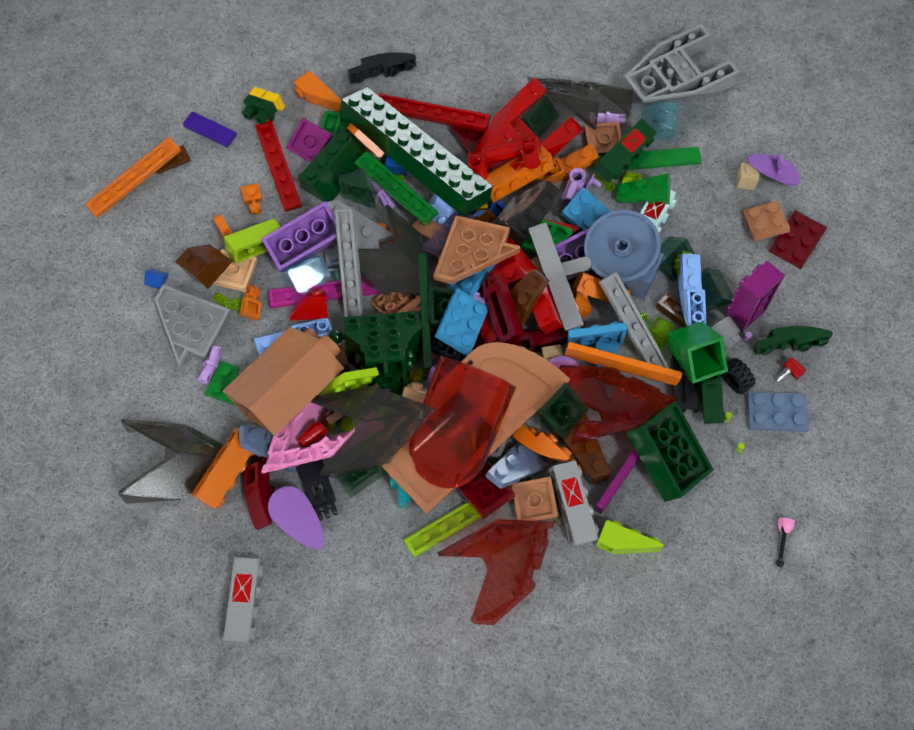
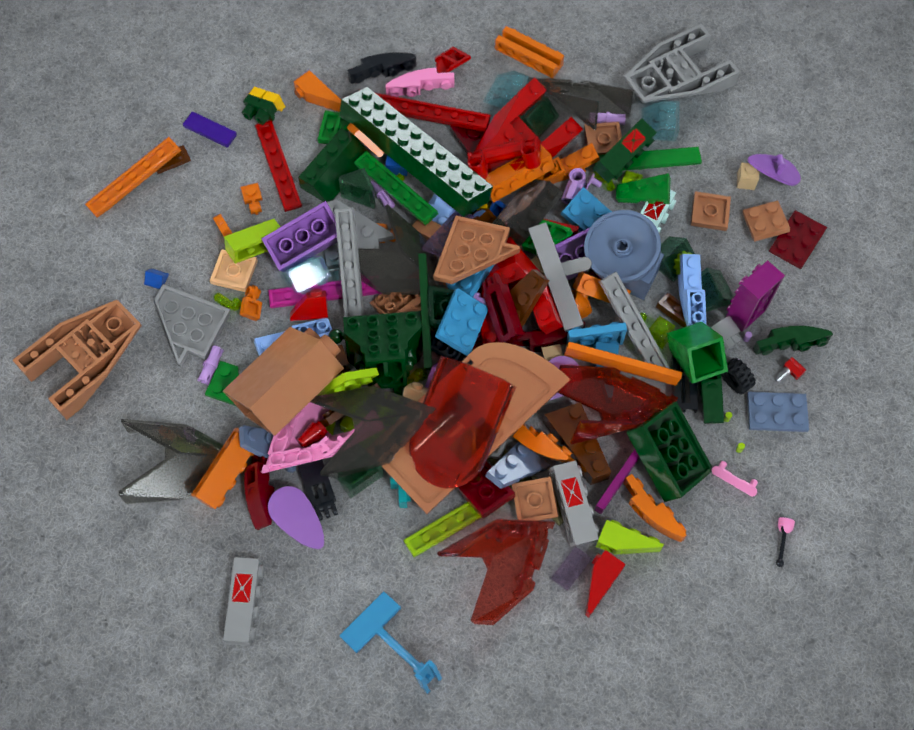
reddish brown slope [175,244,233,289] -> none
magenta tile [286,117,333,163] -> none
clear green slope [538,382,589,438] -> none
none -> nougat wedge [13,300,142,420]
none -> dark azure piece [339,591,442,694]
none -> bright pink slope [385,68,454,97]
none -> red slope [435,46,471,73]
none -> clear light blue slope [483,71,529,109]
none -> orange brick [495,26,564,79]
none -> clear purple tile [551,546,592,591]
none -> red slope [585,550,626,618]
none -> orange slope [623,474,687,542]
none -> nougat plate [690,191,731,231]
none -> bright pink piece [711,461,758,497]

